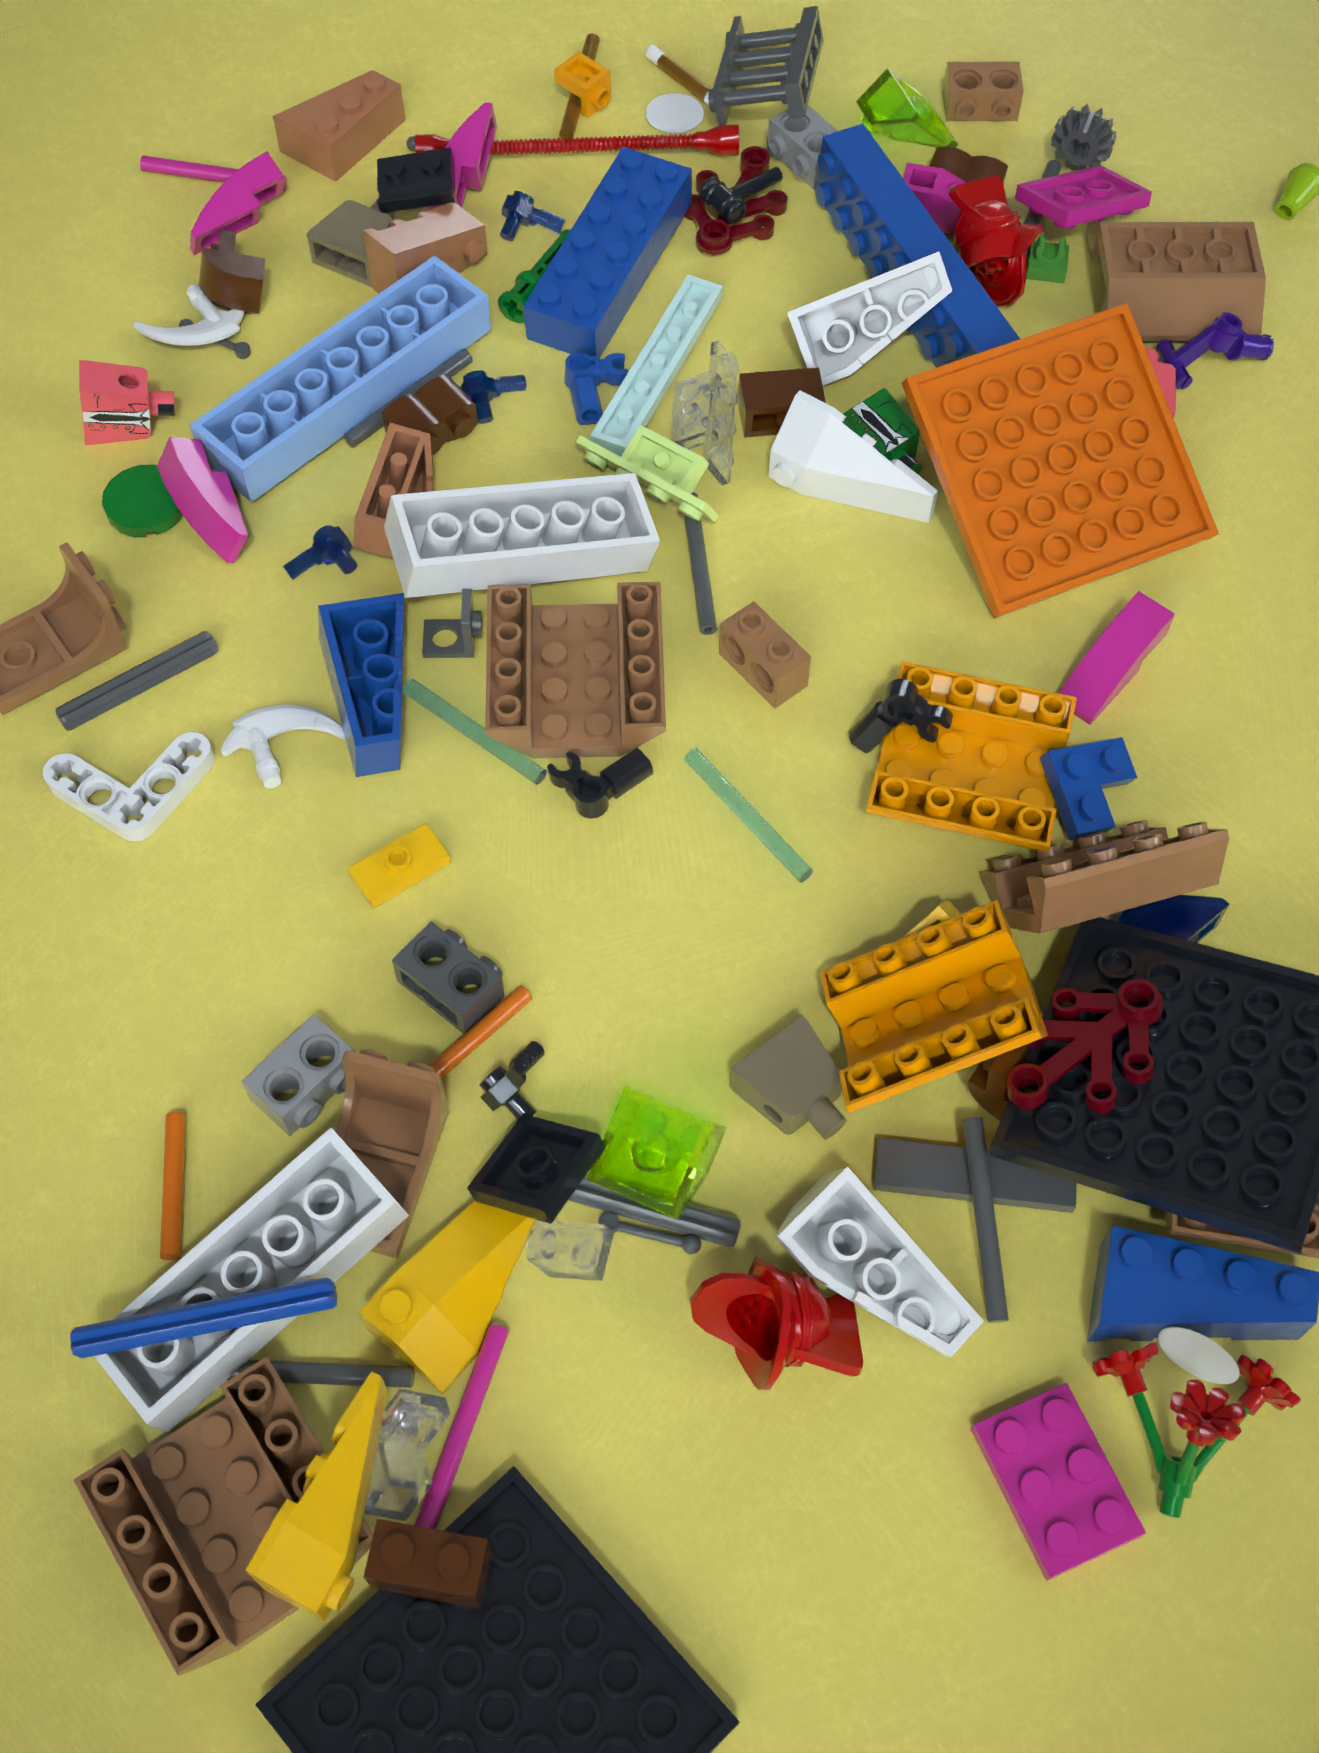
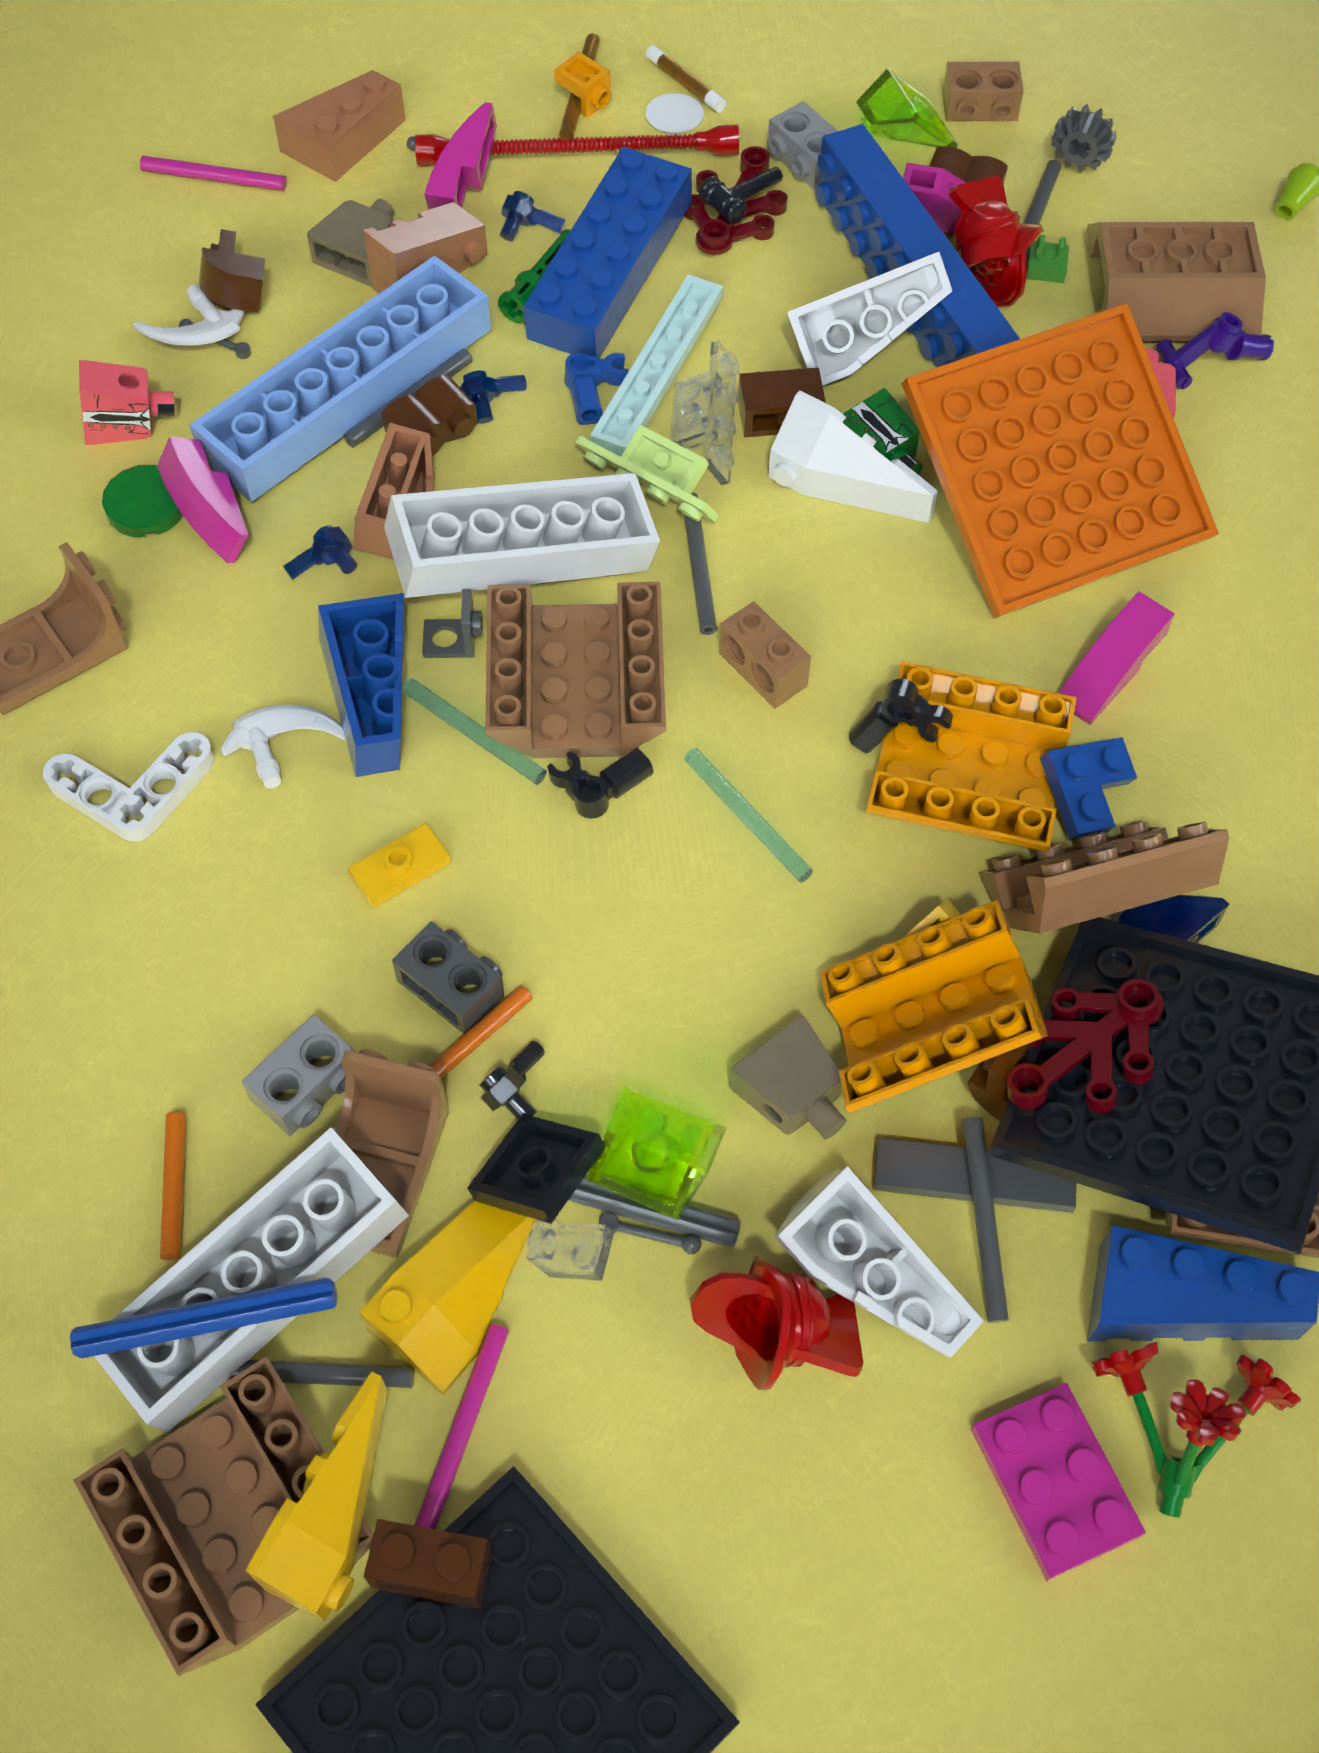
dark grey axle [55,631,218,731] -> none
dark pink slope [190,151,284,255] -> none
clear brick [364,1388,451,1521] -> none
black plate [377,147,455,213] -> none
dark grey fence [708,6,824,125] -> none
dark pink plate [1015,165,1152,229] -> none
white sticker [1158,1327,1240,1384] -> none

